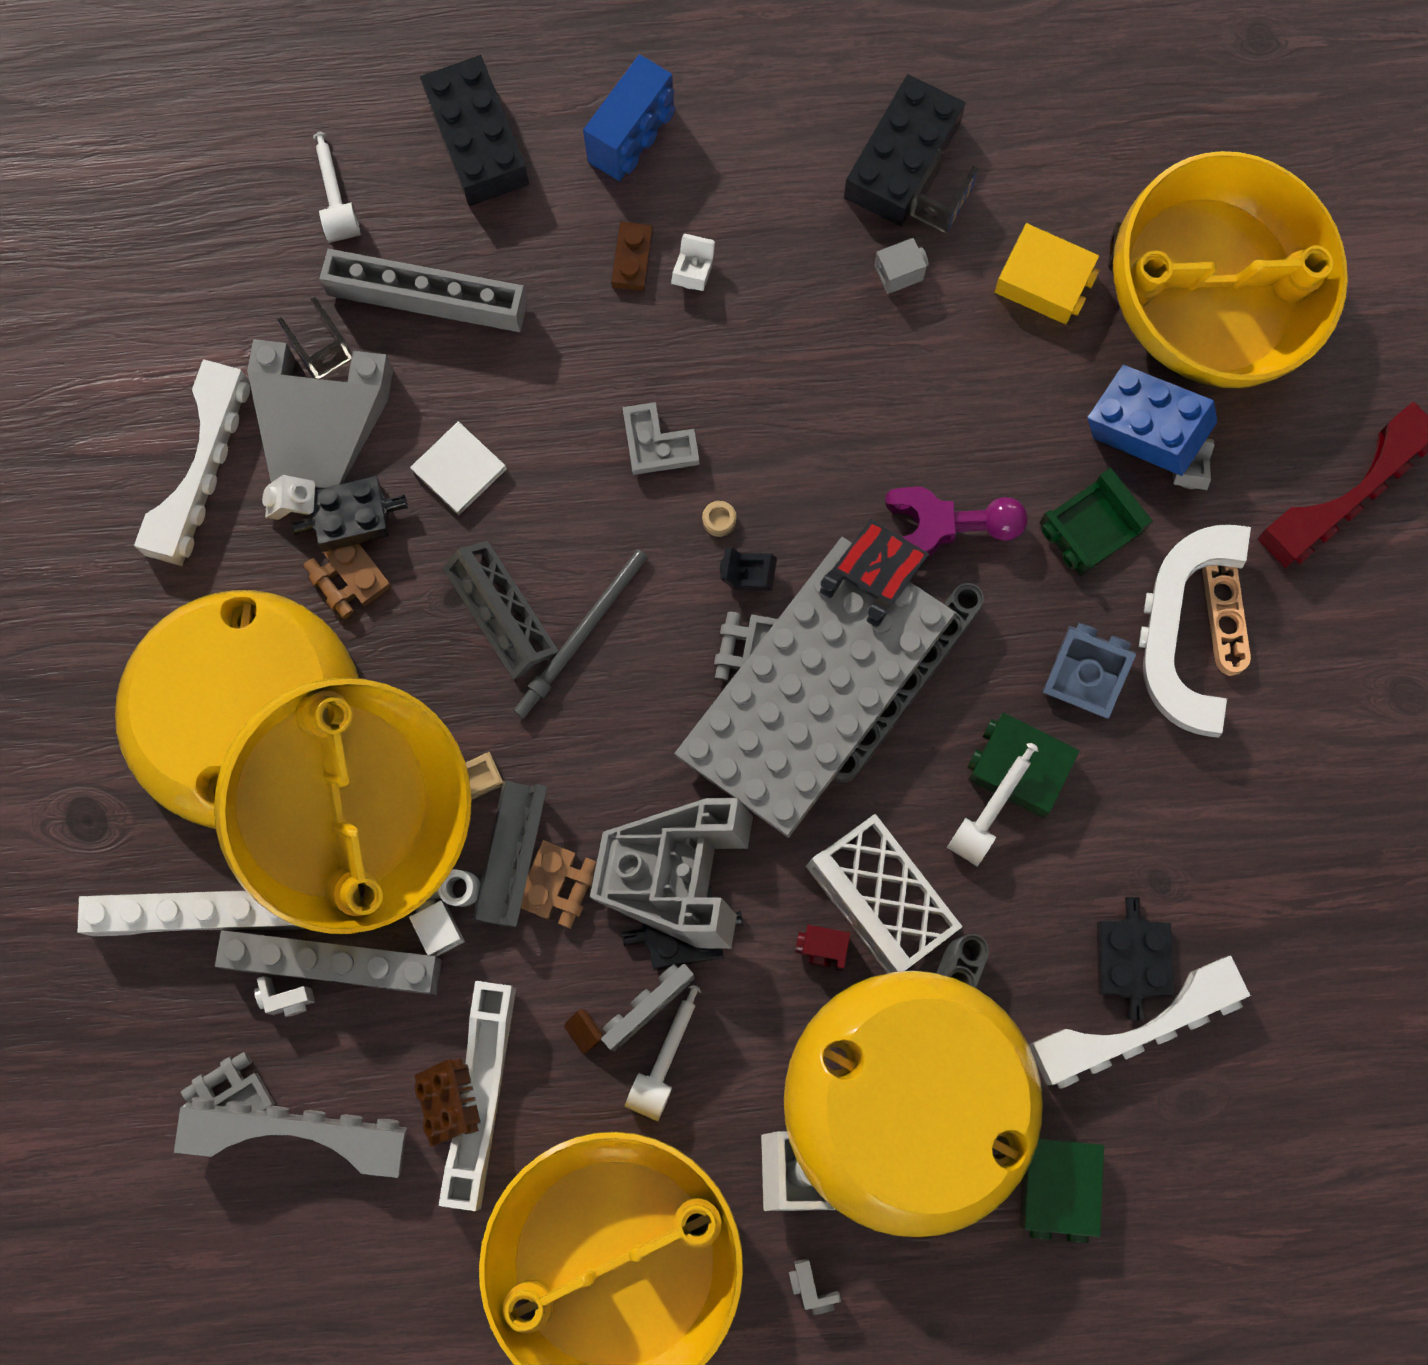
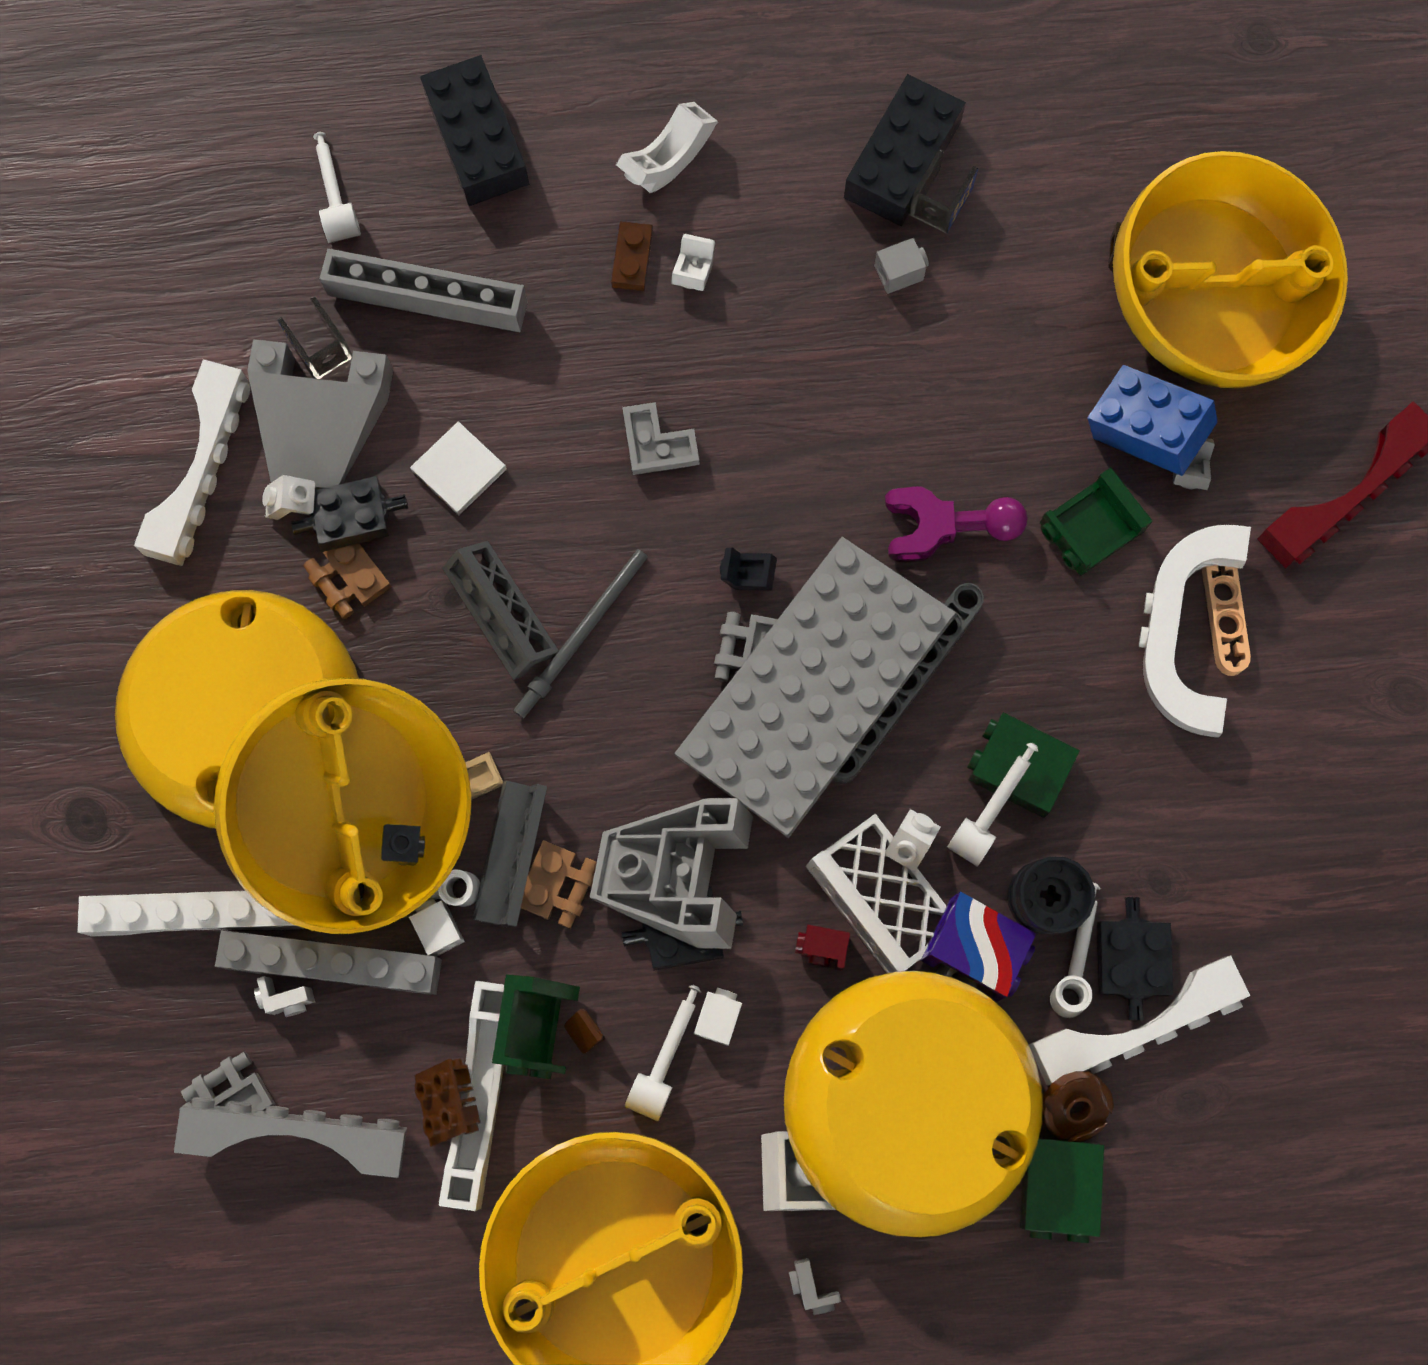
blue brick [583,54,675,182] -> none
light grey plate [601,964,695,1052] -> none
tan tile [702,501,736,537] -> none
flag [820,519,929,627] -> none
yellow brick [994,223,1100,325] -> none
sand blue plate [1043,622,1136,719] -> none
none -> black bracket [381,824,425,866]
none -> dark green panel [492,974,580,1079]
none -> white arch [616,102,718,193]
none -> white brick [694,988,742,1046]
none -> white bracket [885,809,941,871]
none -> panel [920,891,1036,1002]
none -> black wheel [1008,857,1095,934]
none -> reddish brown tile [1042,1071,1114,1142]
none -> white piece [1050,883,1101,1018]

